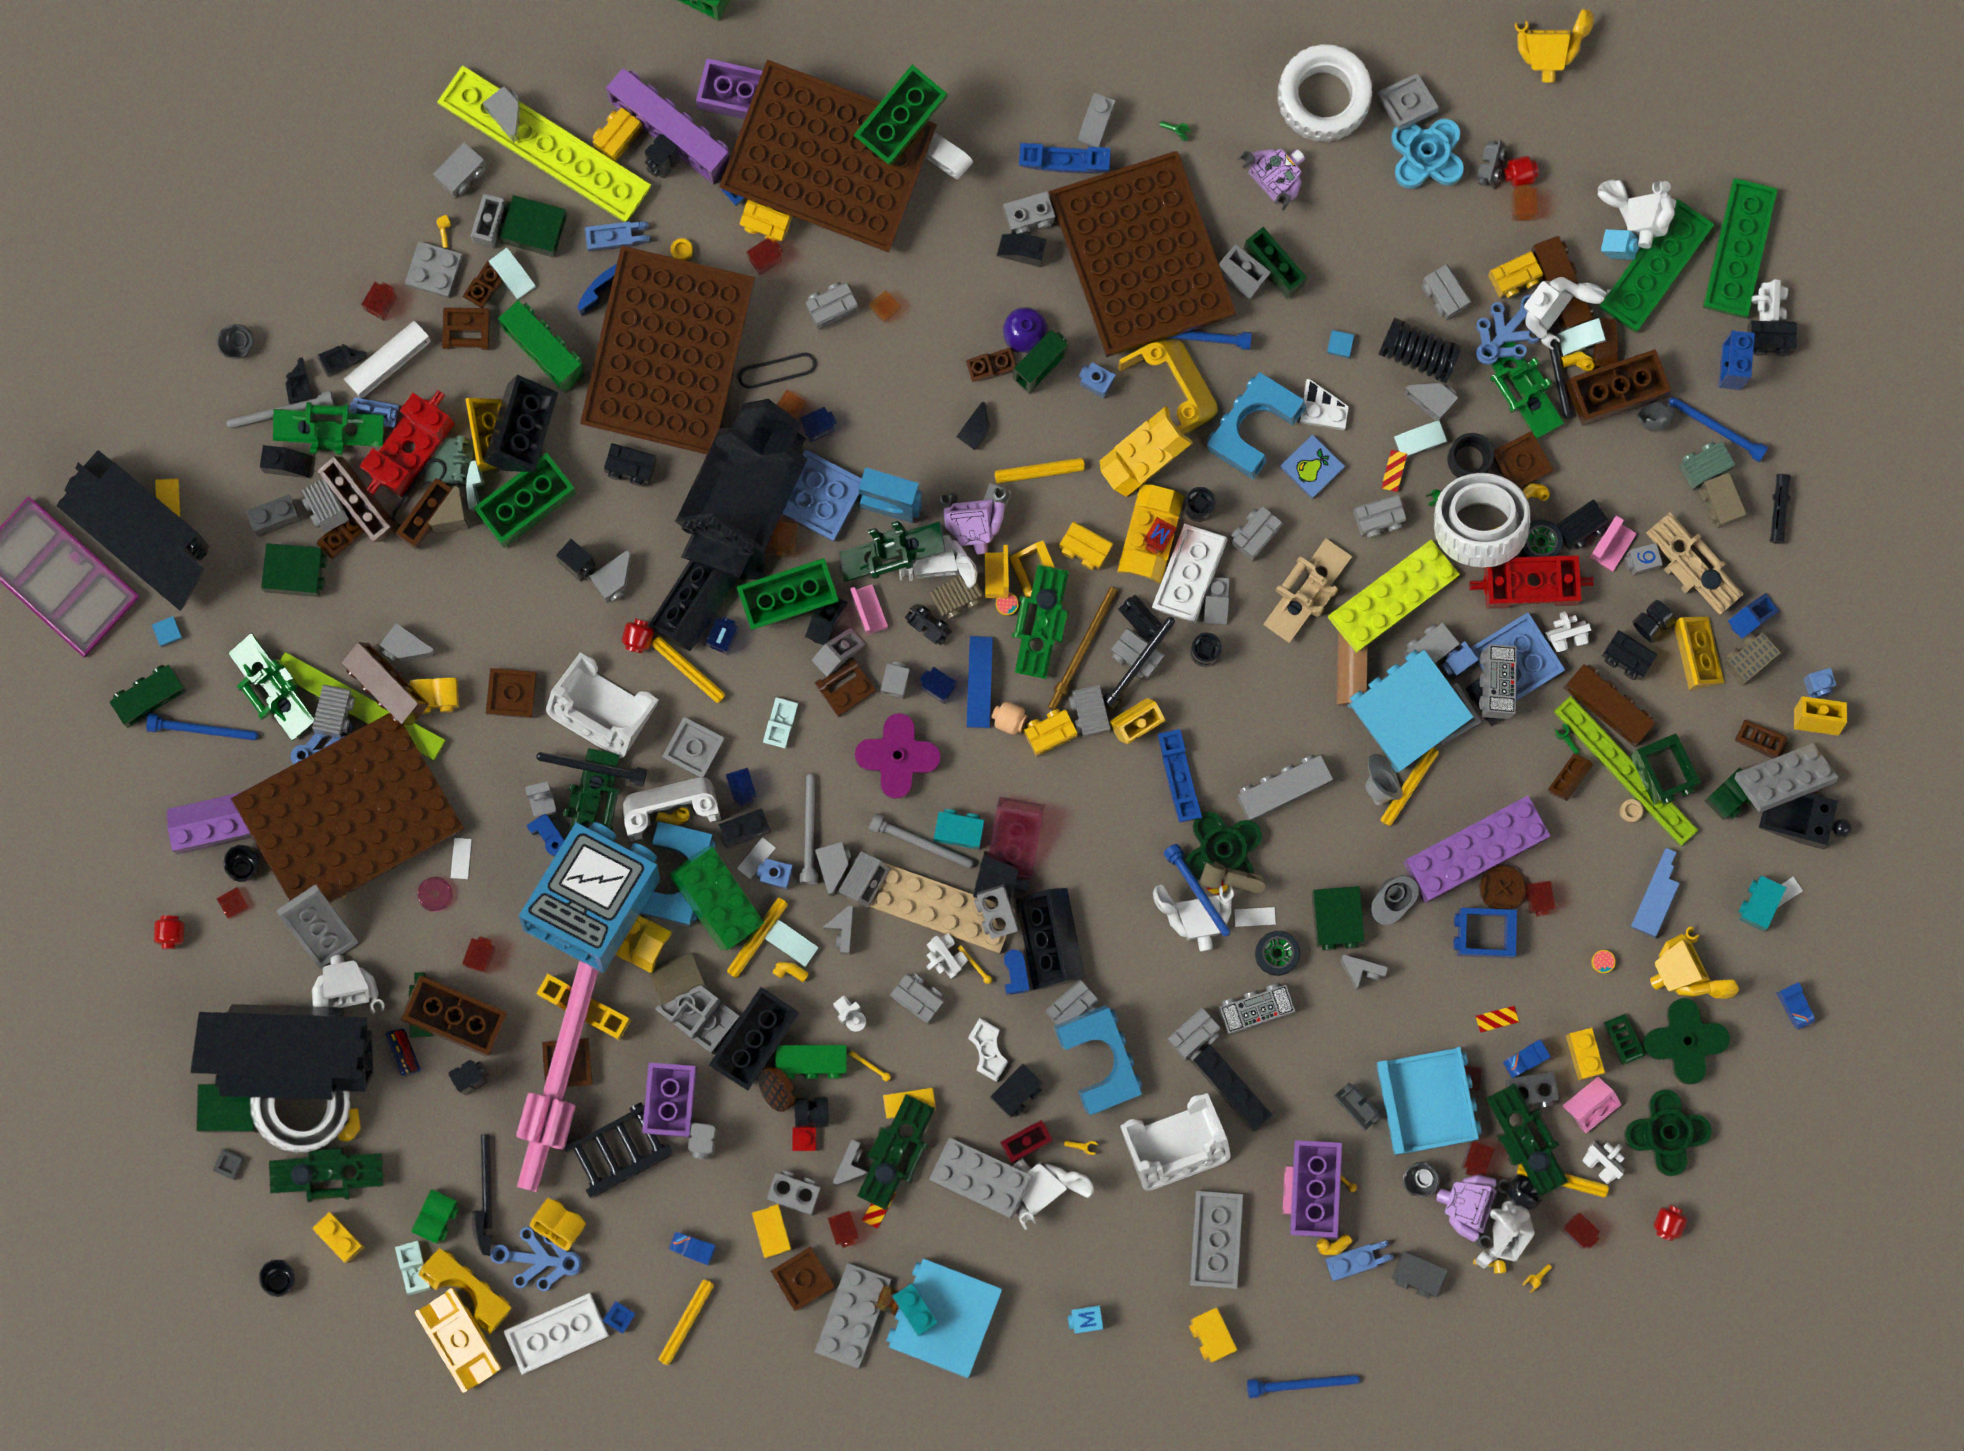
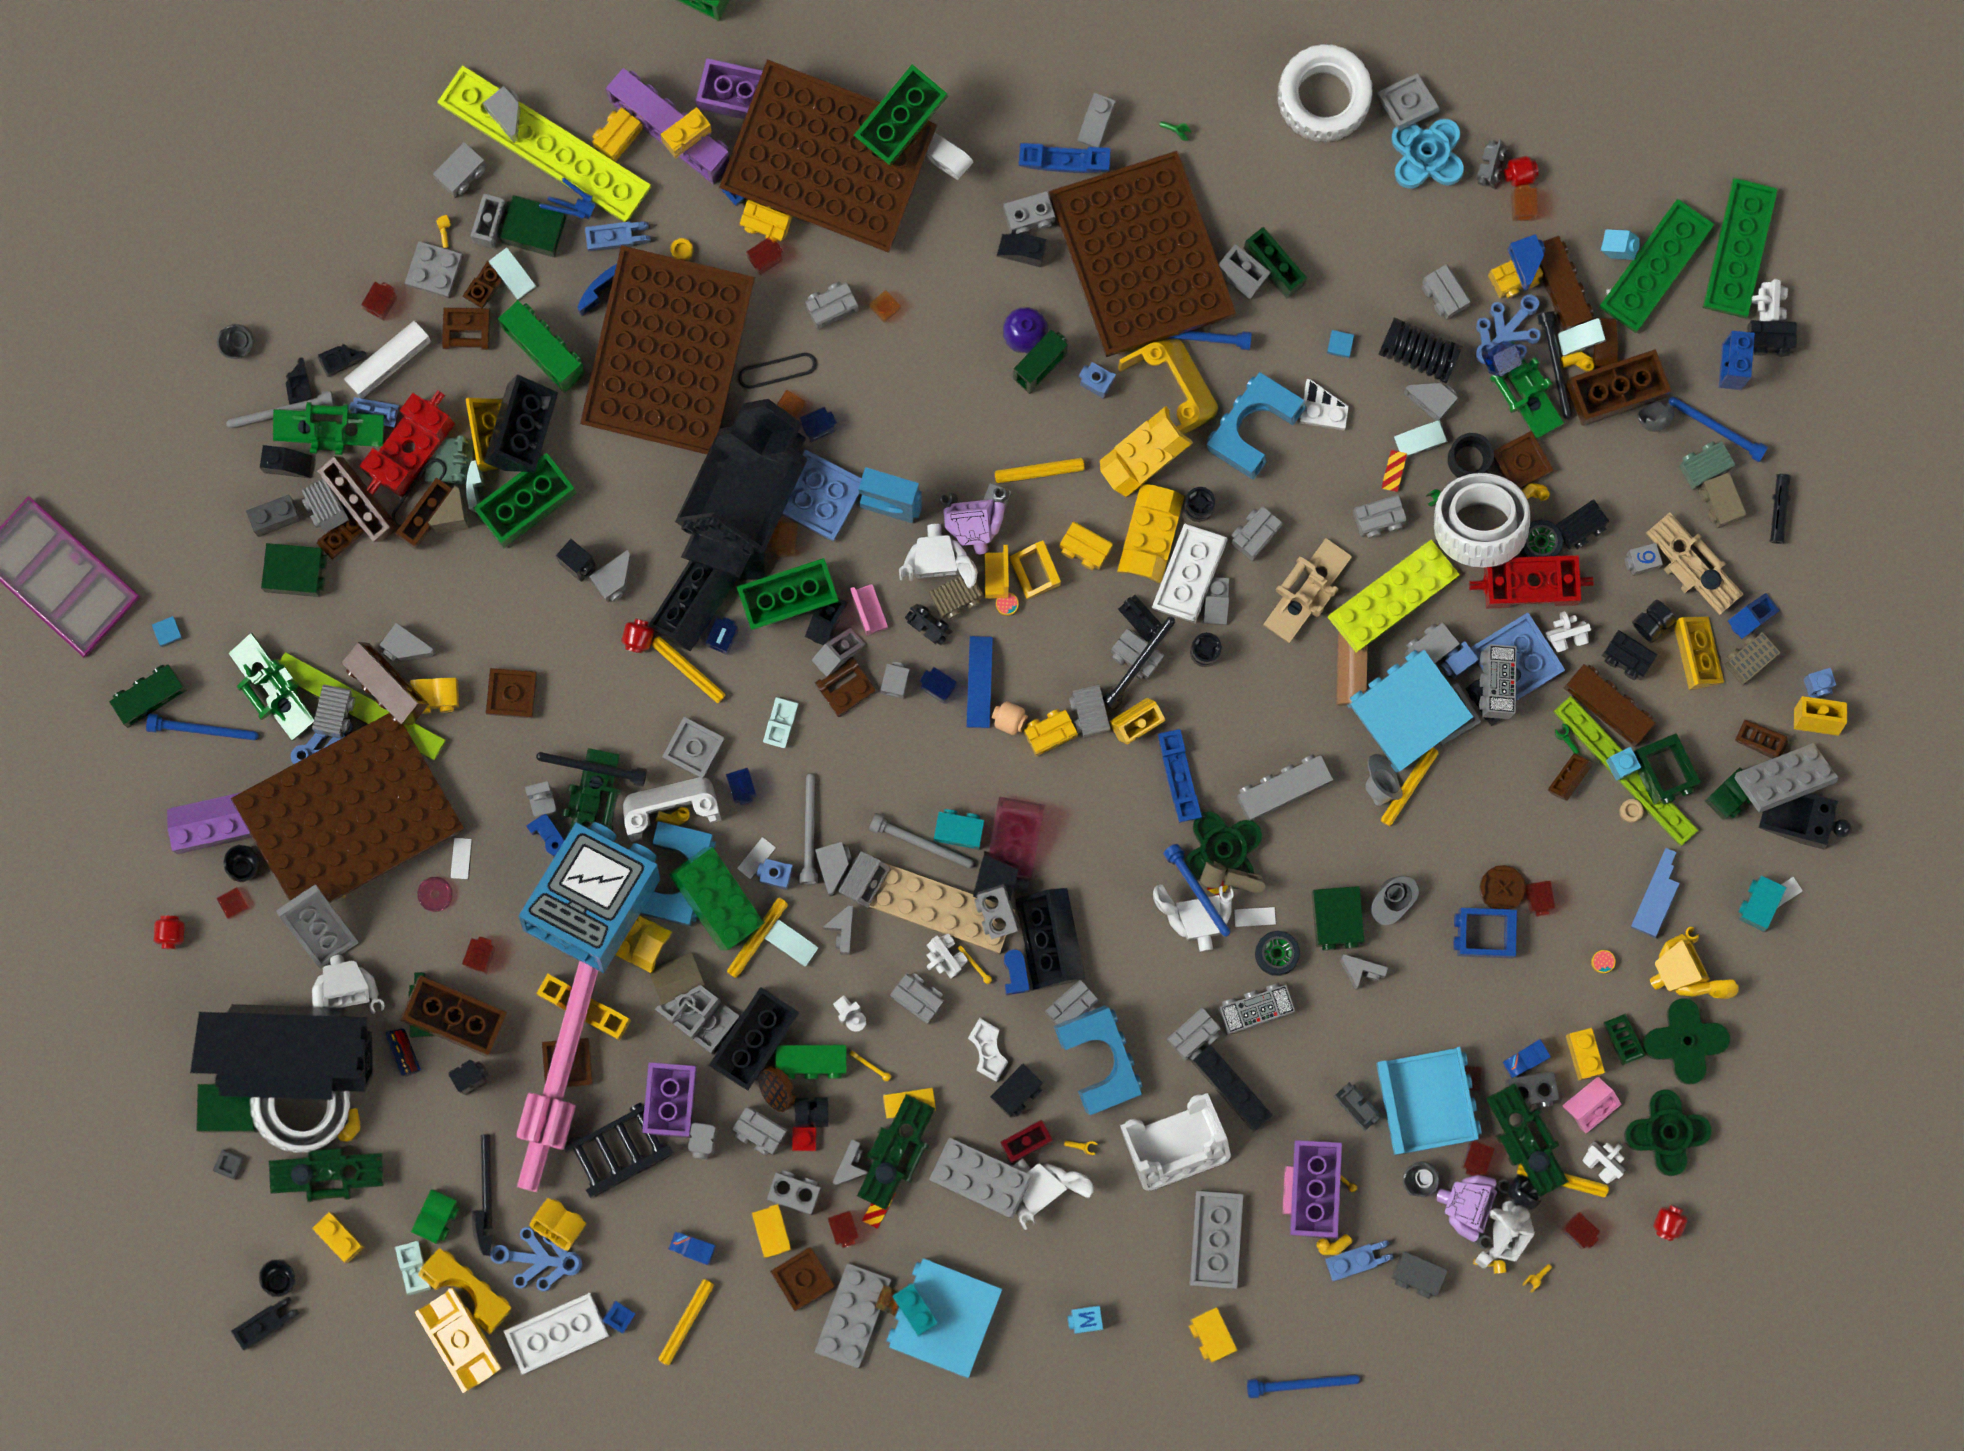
black panel [57,450,209,611] -> none
yellow slope [155,478,180,517] -> none
white windscreen [546,652,659,758] -> none
black brick [604,443,657,487] -> none
black brick [645,134,680,178] -> none
black brick [718,808,771,849] -> none
yellow arm [772,962,809,982] -> none
dark green piece [840,521,946,582] -> none
magenta plant [855,713,940,799] -> none
black slope [956,401,990,450] -> none
reddish brown slope [966,347,1017,382] -> none
green piece [1011,564,1069,679] -> none
pearl gold bar [1047,587,1118,711] -> none
clear red brick [1142,517,1177,555] -> none
lavender torso [1237,149,1305,210] -> none
medium blue tile [1280,435,1345,499] -> none
medium lavender brick [1403,796,1550,903] -> none
sticker [1475,1006,1519,1033] -> none
yellow torso [1515,9,1594,83] -> none
white torso [1524,277,1607,349] -> none
bright pink panel [1589,515,1637,572] -> none
white torso [1598,179,1676,248] -> none
blue leg [1776,982,1815,1030] -> none
none -> black hinge [231,1296,299,1351]
none -> blue plant [539,178,596,219]
none -> yellow brick [660,107,712,159]
none -> light grey brick [732,1106,787,1156]
none -> clear blue brick [1481,341,1523,377]
none -> blue slope [1508,234,1545,291]
none -> medium azure brick [1606,747,1641,781]

